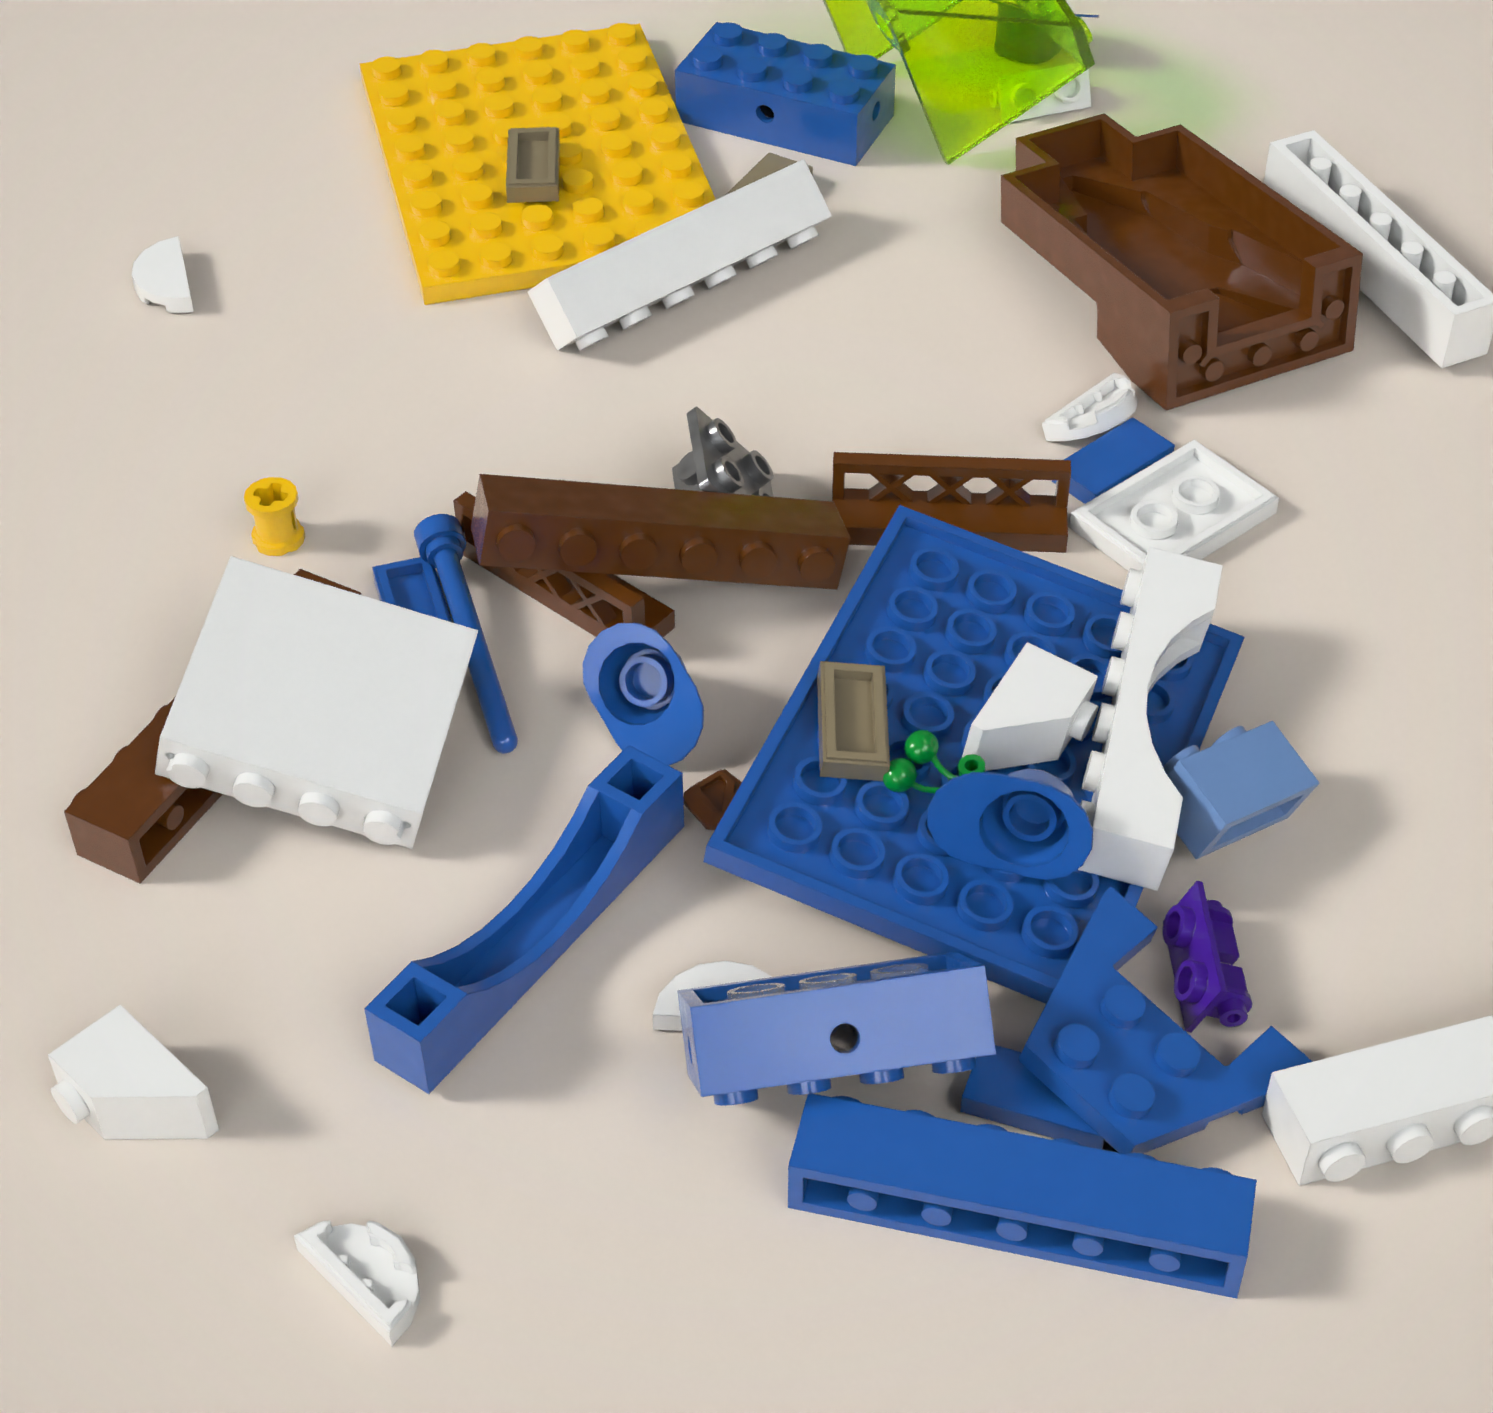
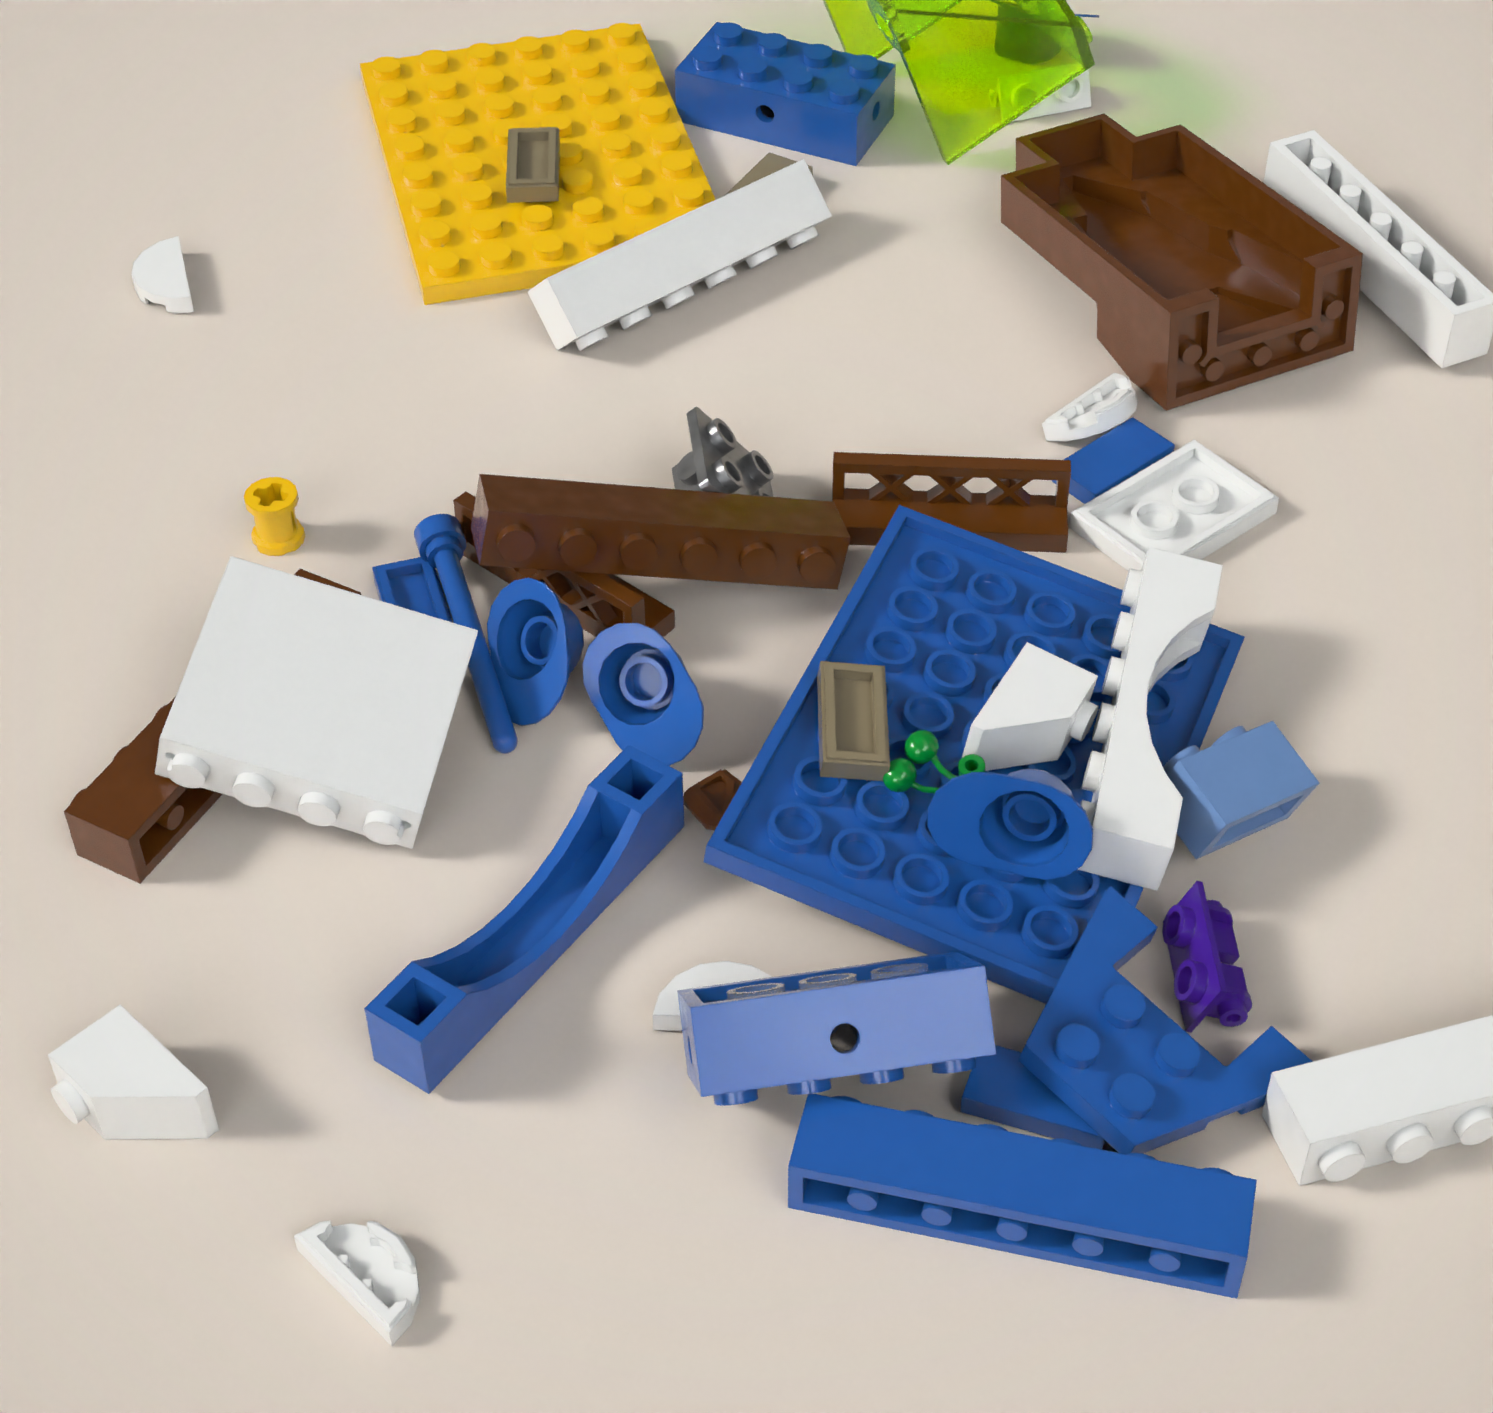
none -> blue piece [487,578,584,726]

